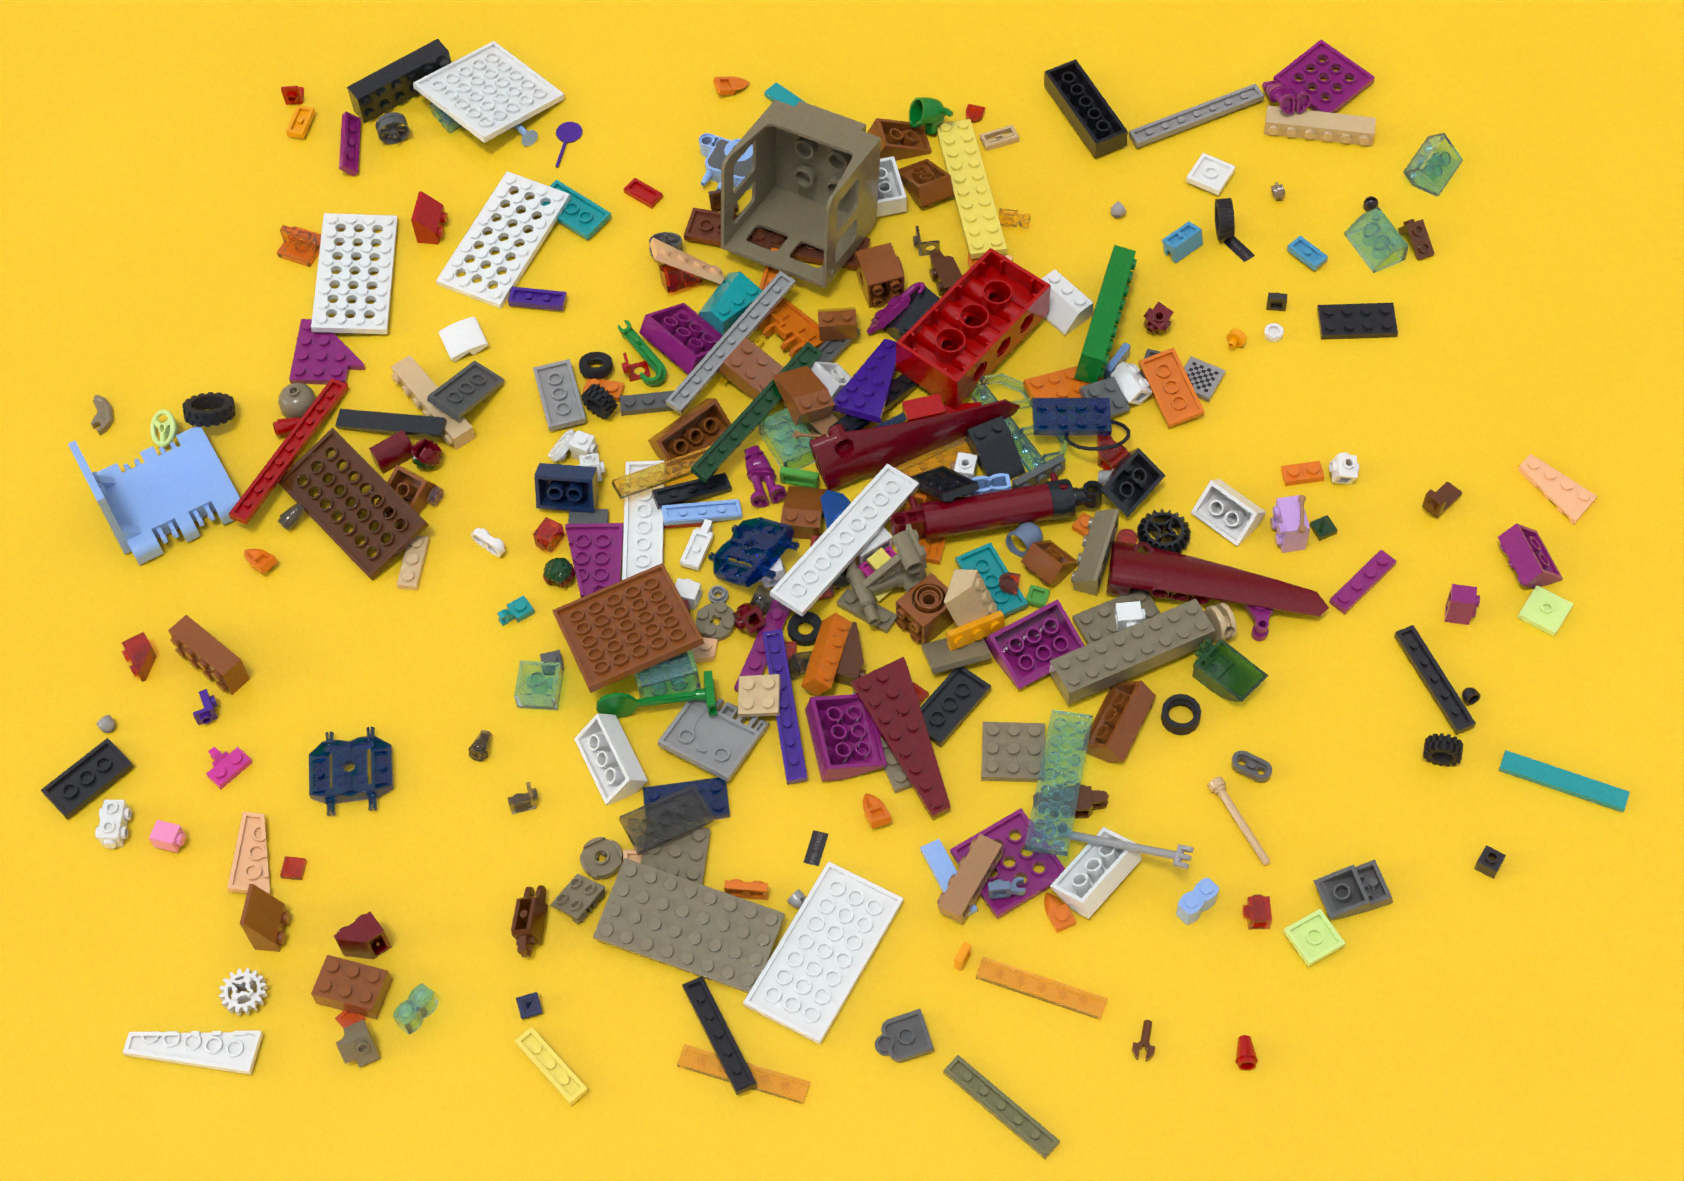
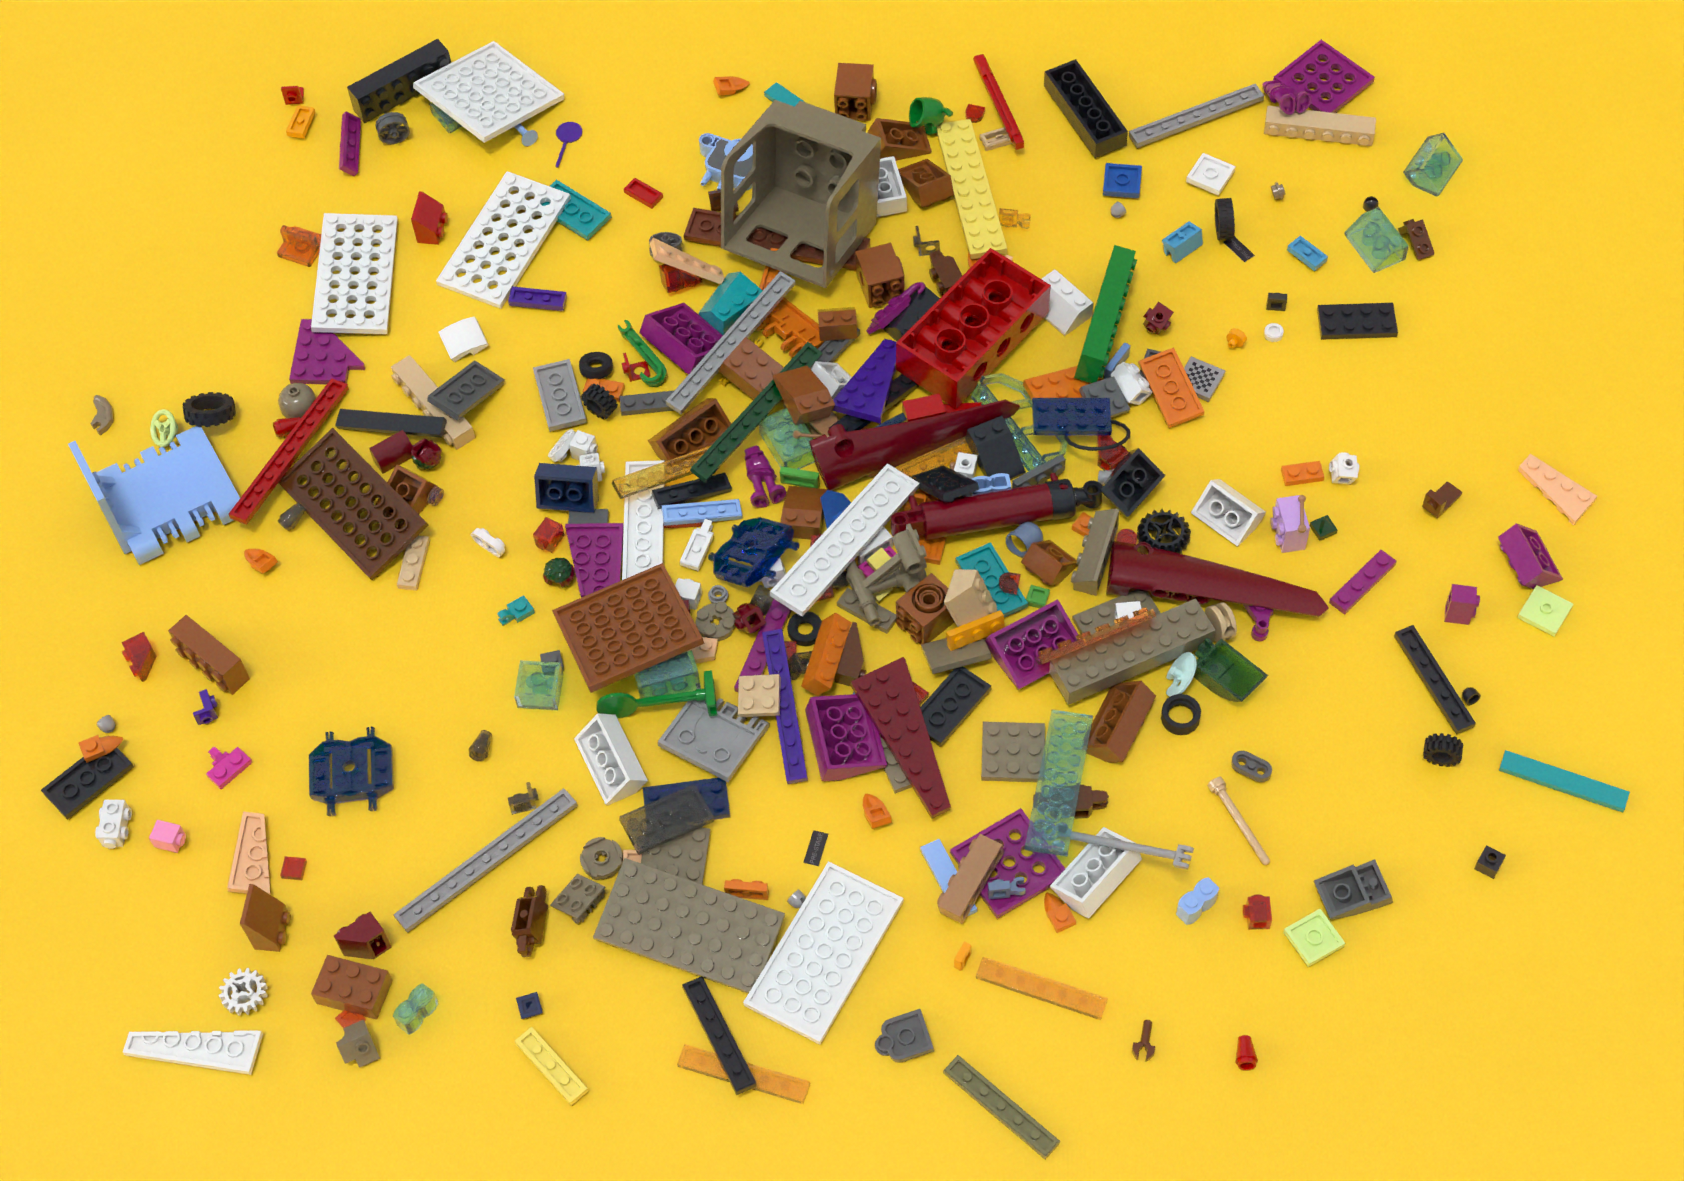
none -> orange plate [79,735,123,763]
none -> light grey plate [393,788,577,933]
none -> dark orange brick [834,63,877,121]
none -> red piece [973,54,1024,150]
none -> clear orange plate [1035,607,1156,665]
none -> blue plate [1103,163,1142,198]
none -> light aqua piece [1166,652,1197,697]

